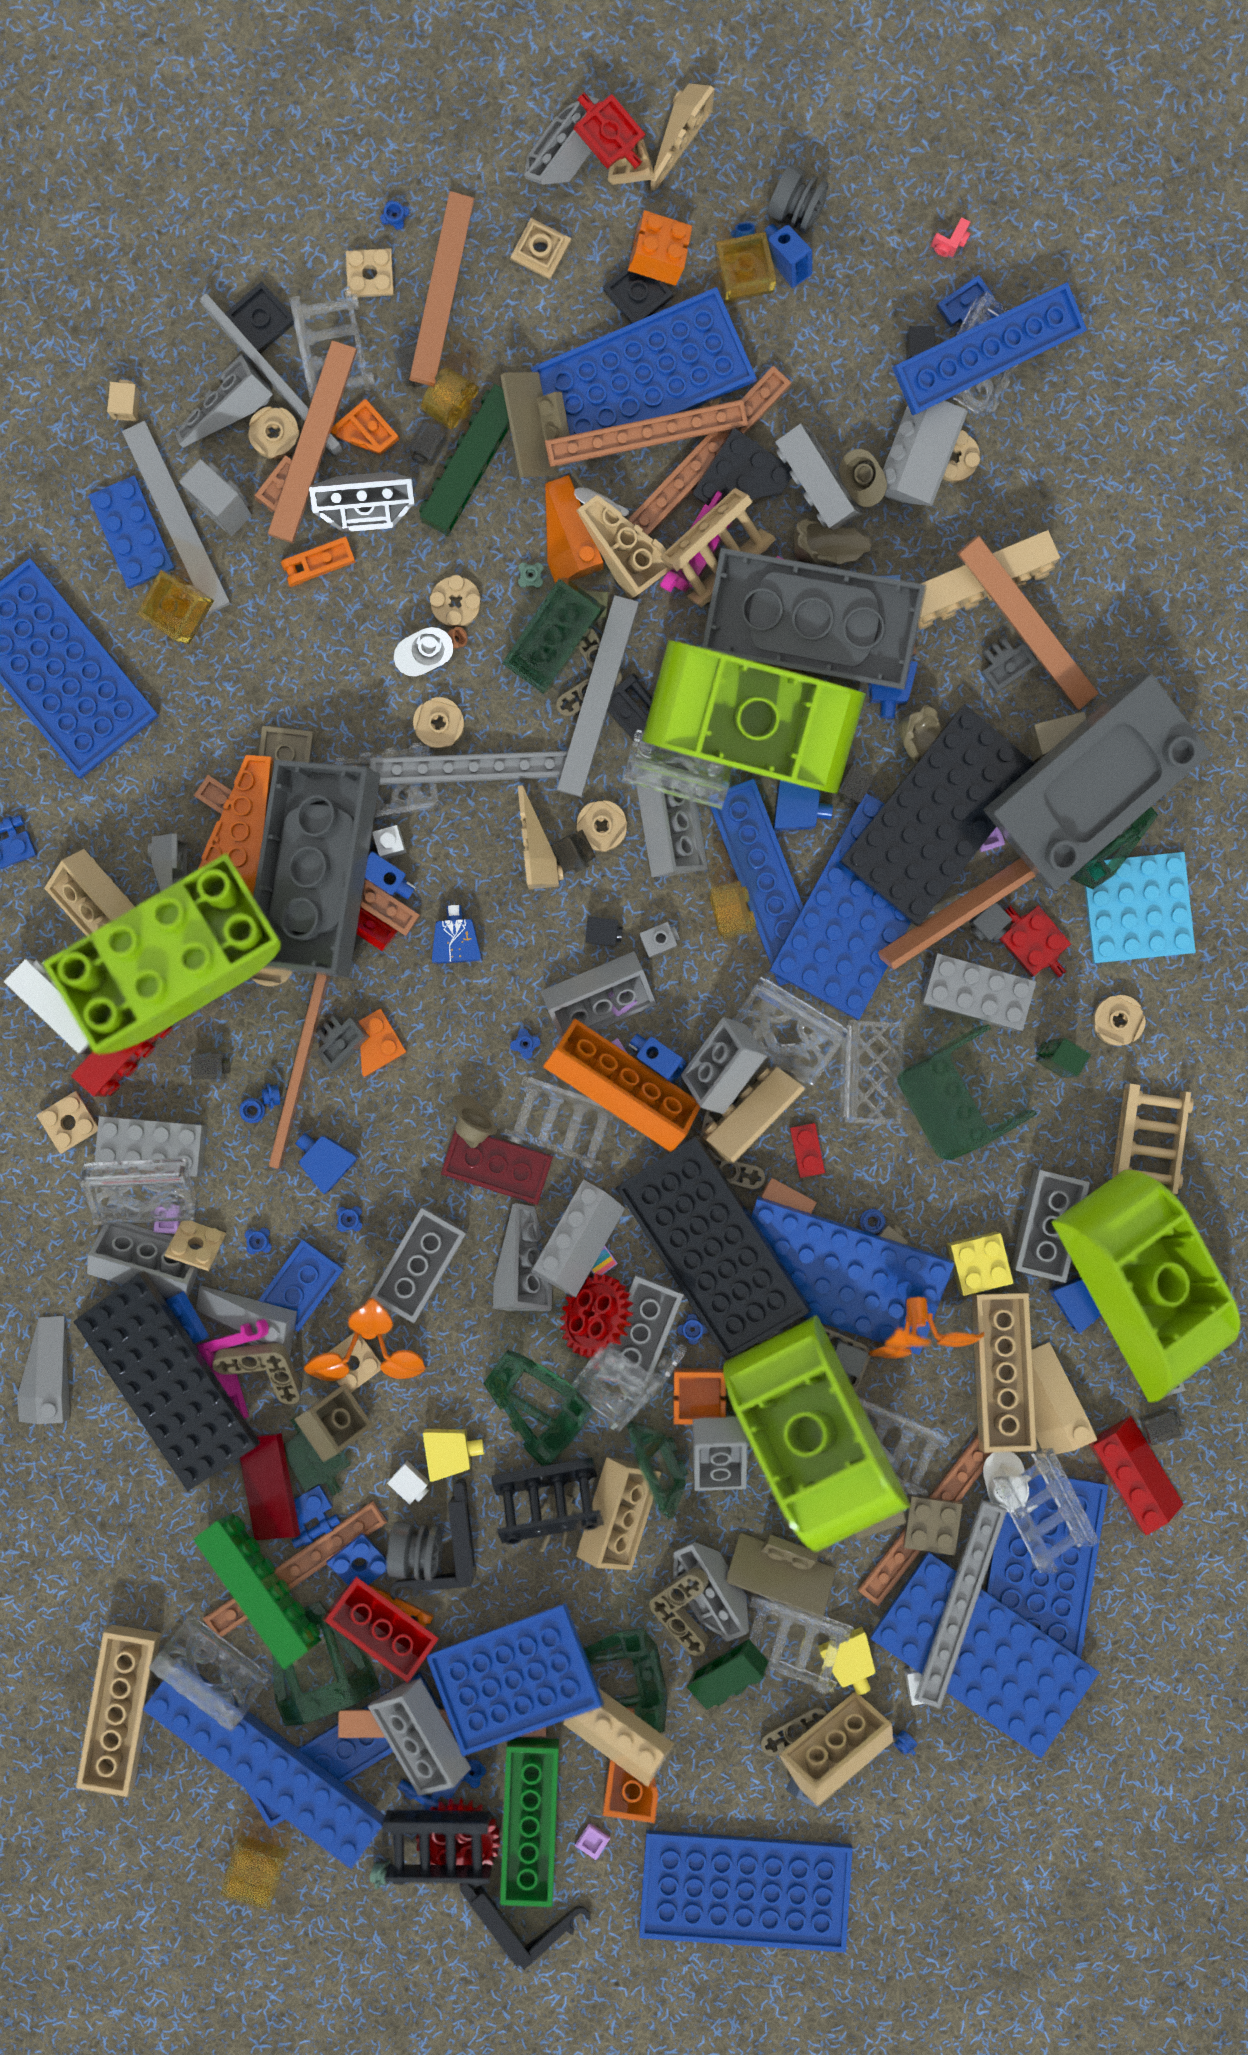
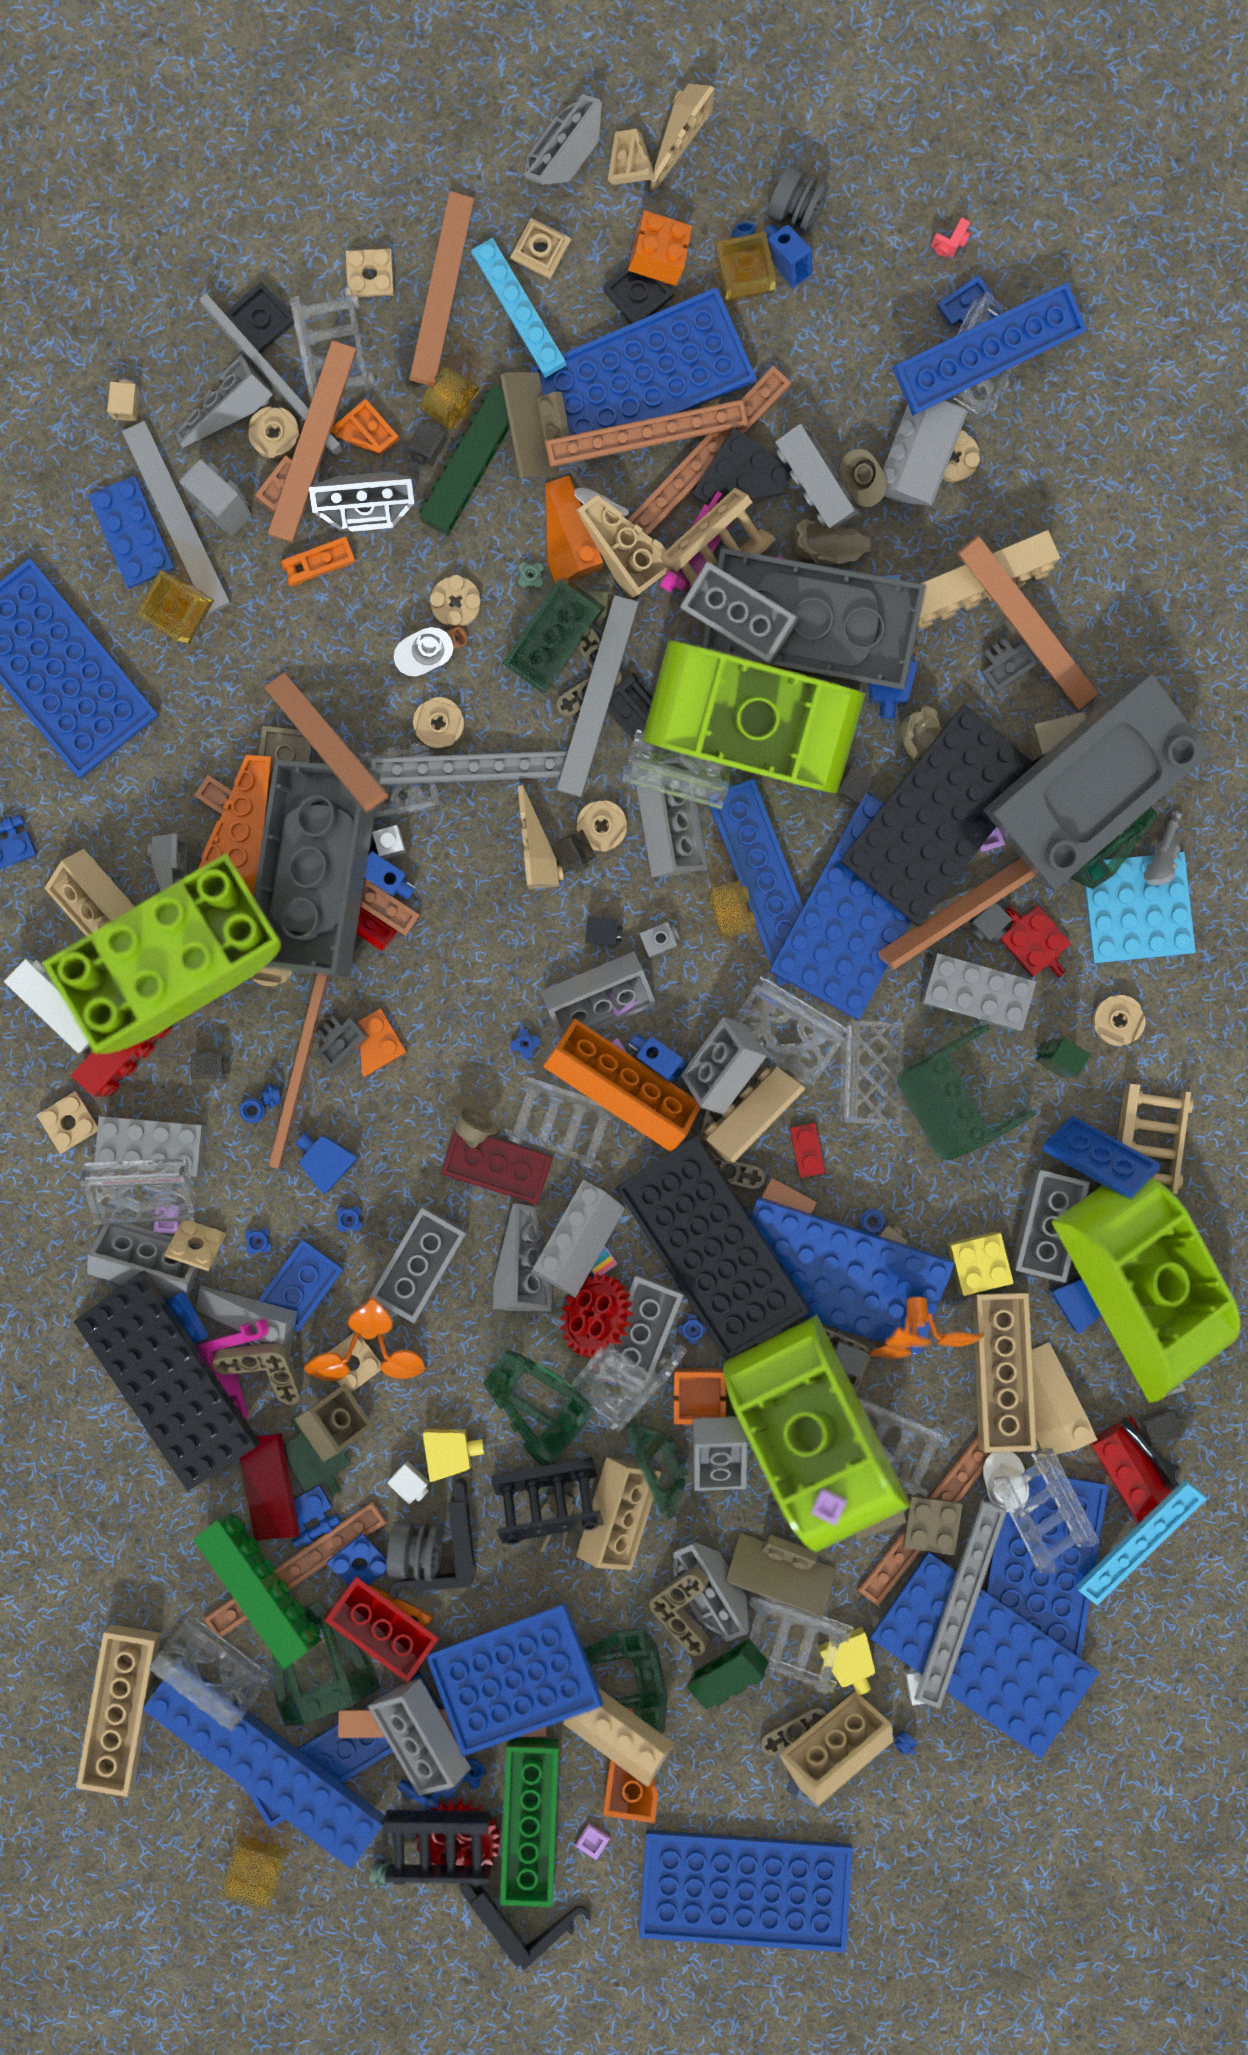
light grey wedge [17,1316,70,1424] -> none
blue plate [380,200,409,230] -> none
blue torso [432,905,482,964] -> none
red plate [573,92,646,169] -> none
blue torso [773,780,833,831] -> none
black brick [906,326,935,359] -> none
none -> nougat tile [264,673,388,812]
none -> medium azure plate [471,238,567,378]
none -> light grey brick [680,562,799,663]
none -> lavender tile [811,1487,848,1525]
none -> blue tile [1042,1116,1161,1199]
none -> medium azure plate [1076,1479,1207,1605]
none -> black piece [1120,1417,1180,1490]
none -> light grey piece [1143,810,1182,885]

